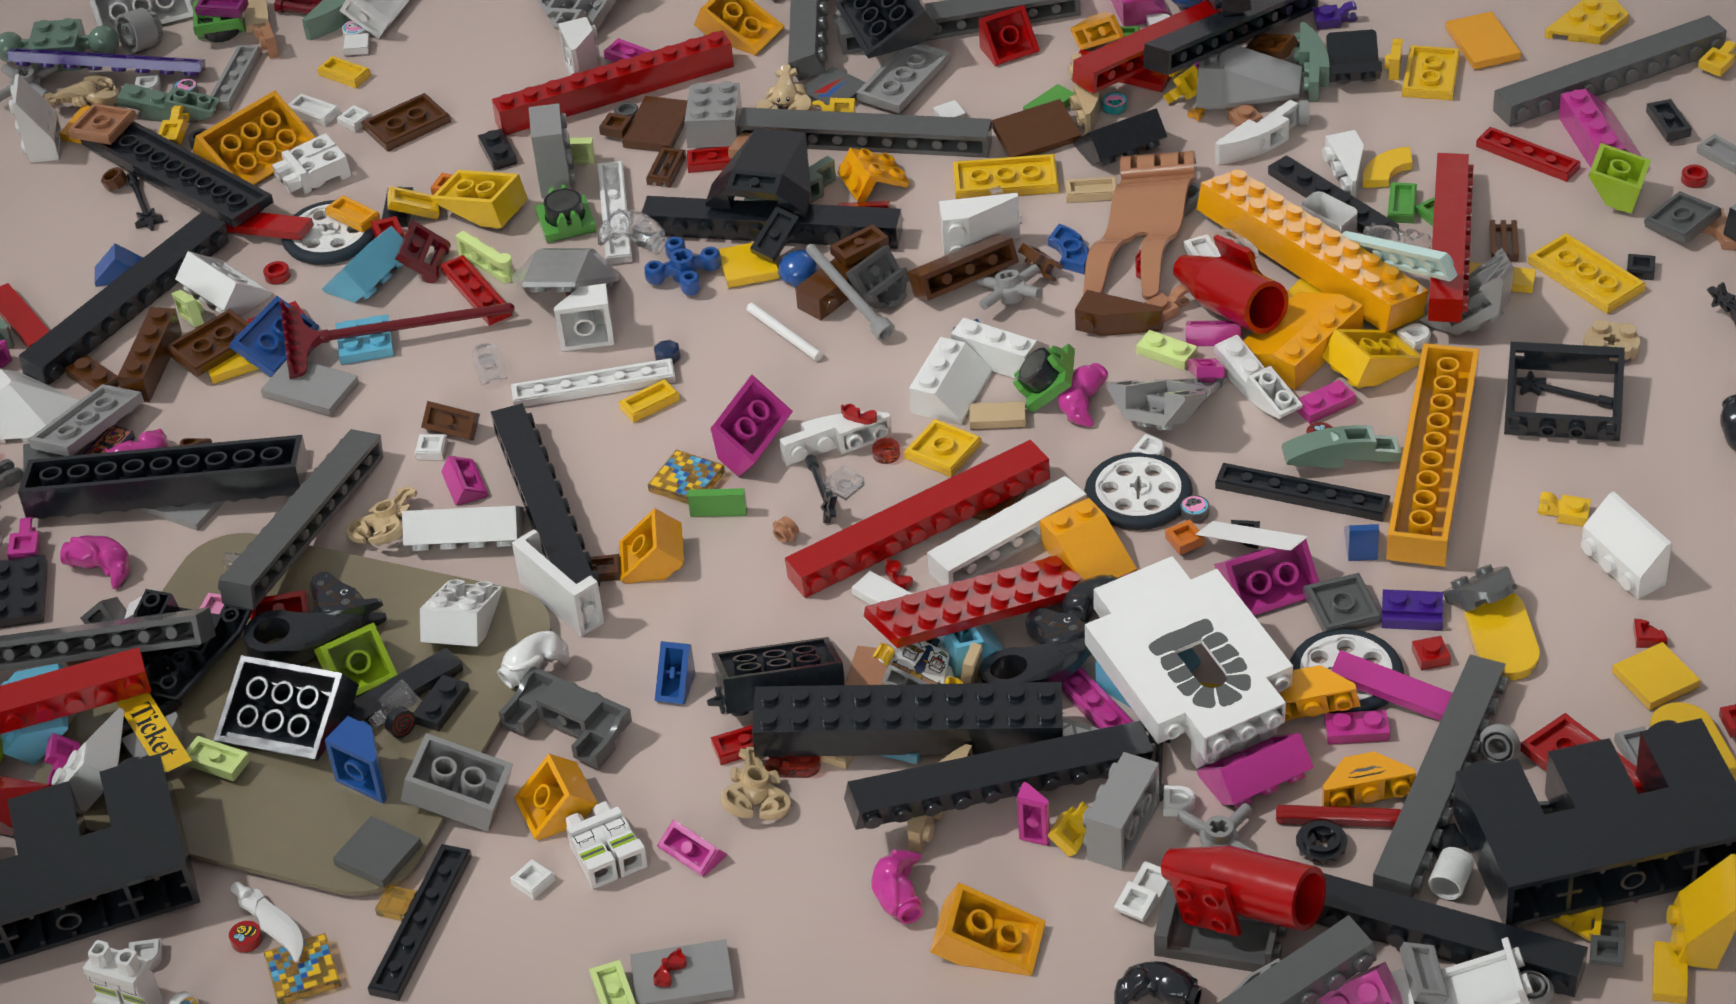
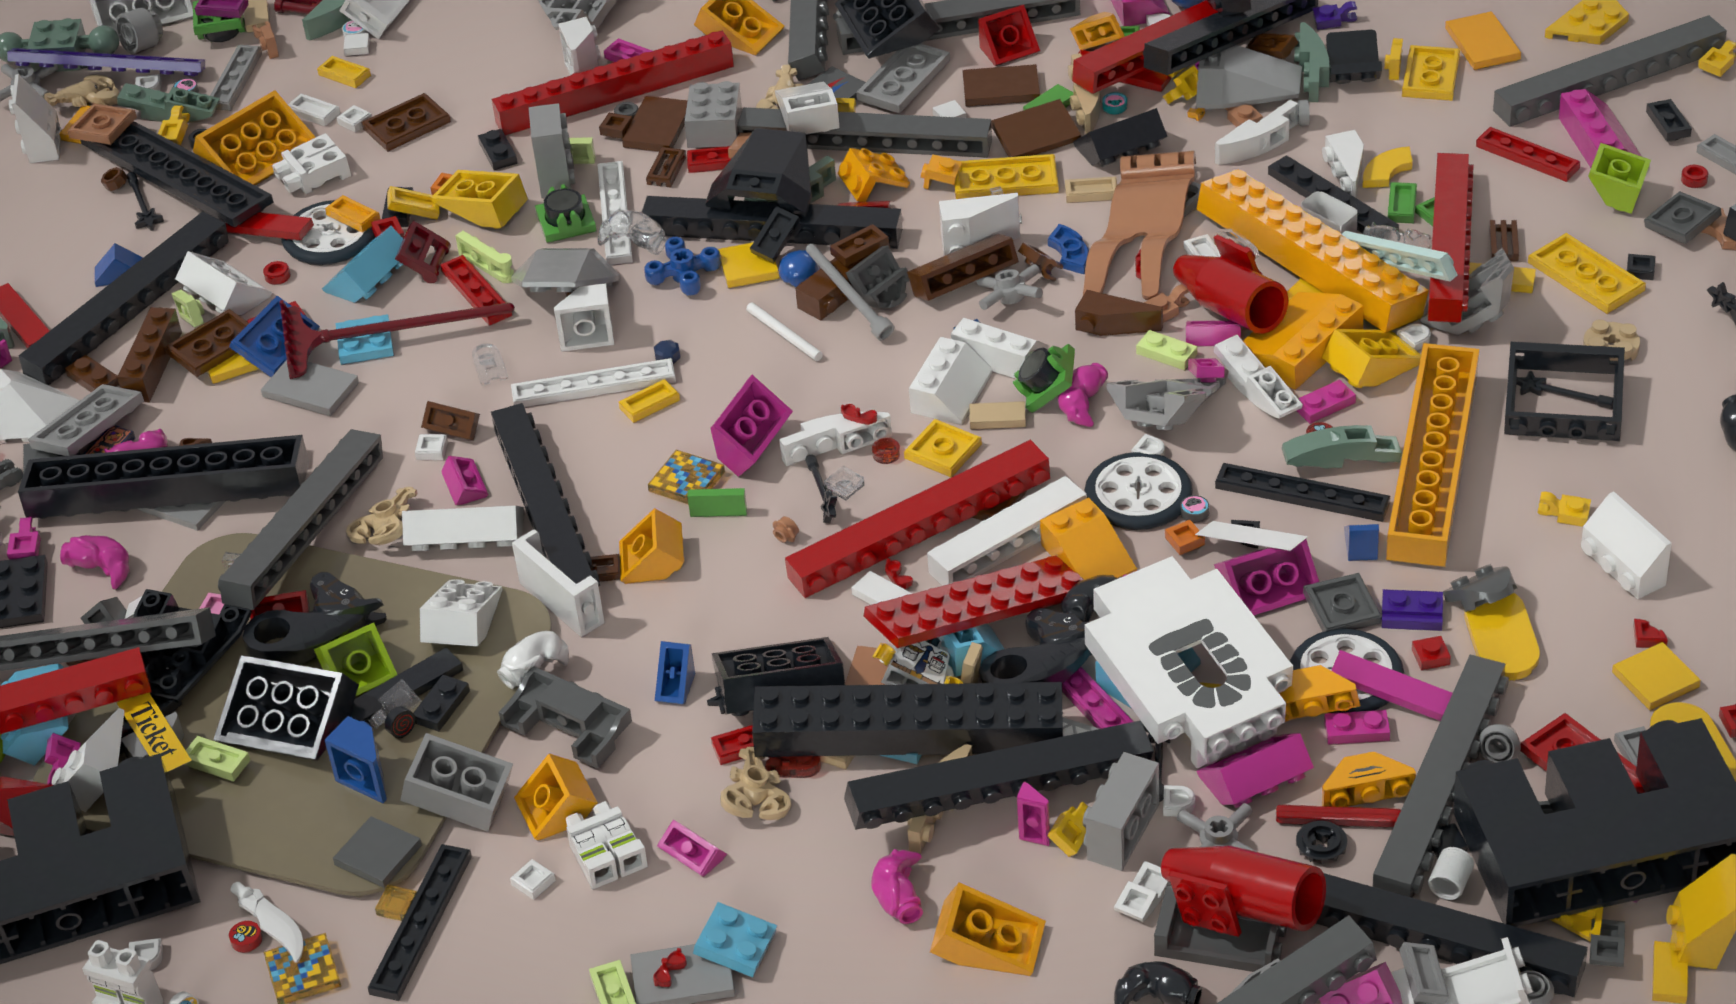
none -> medium azure plate [693,902,777,977]
none -> white slope [775,82,839,134]
none -> light orange bracket [921,154,962,189]
none -> reddish brown tile [962,64,1040,107]

